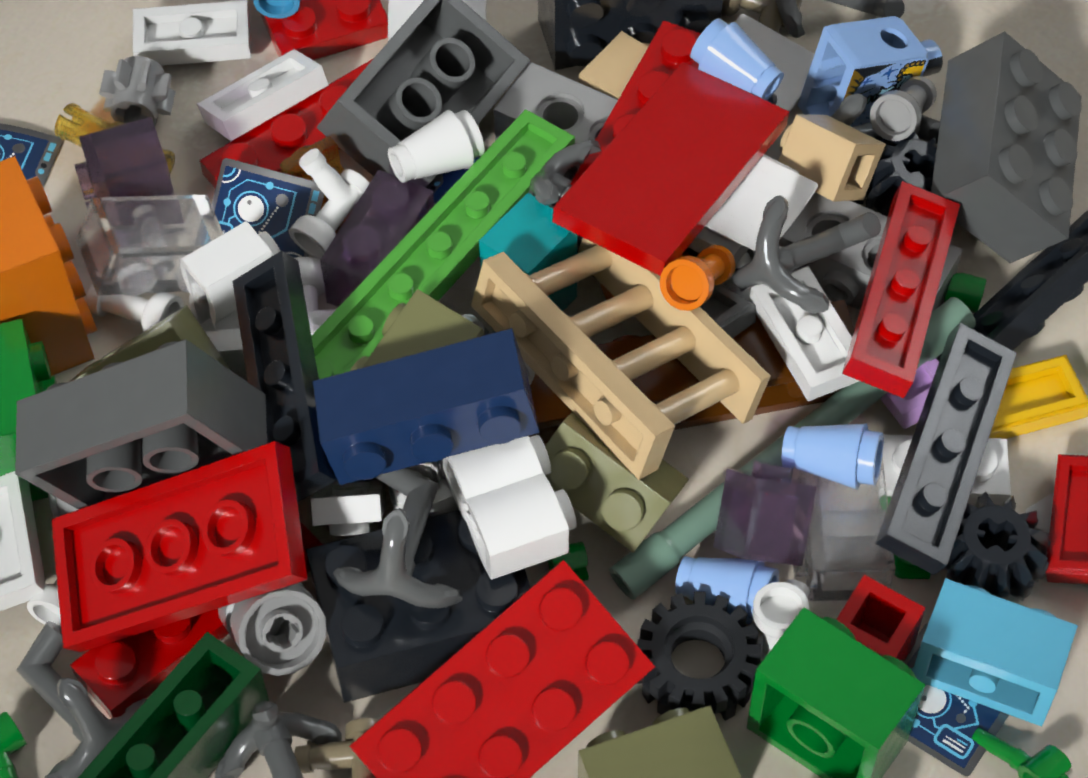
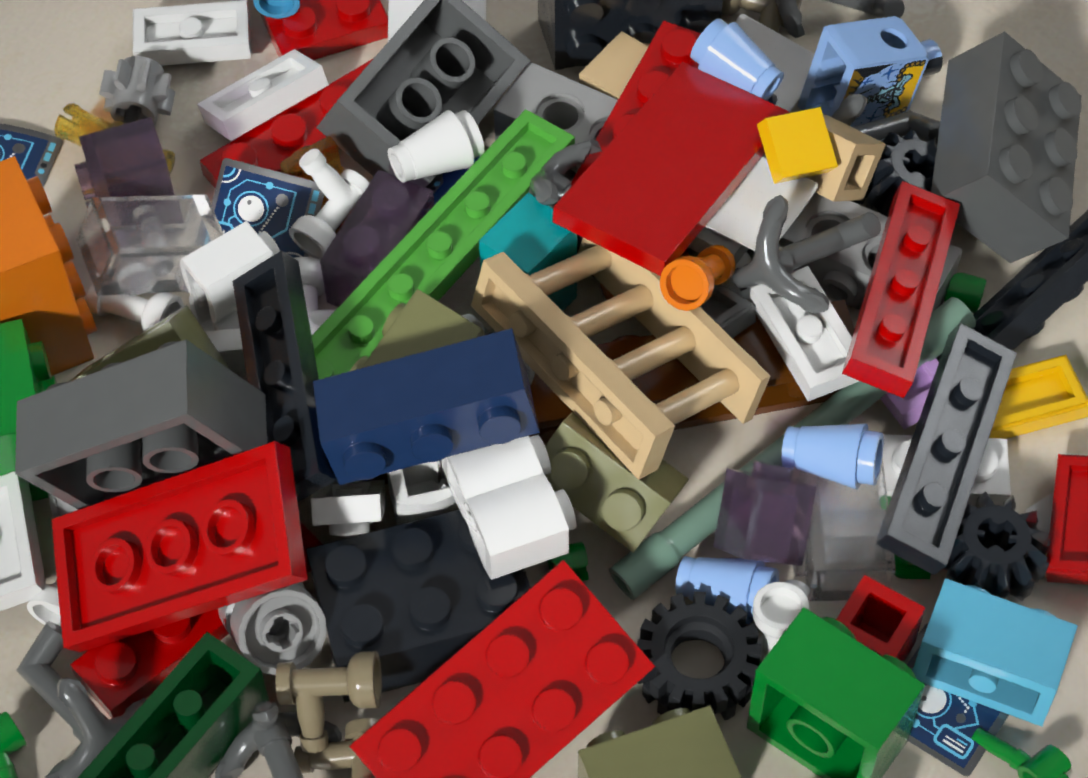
dark grey piece [333,467,463,608] -> none
light grey piece [870,76,937,141] -> none
none -> dark tan piece [275,651,382,753]
none -> yellow tile [757,107,838,184]

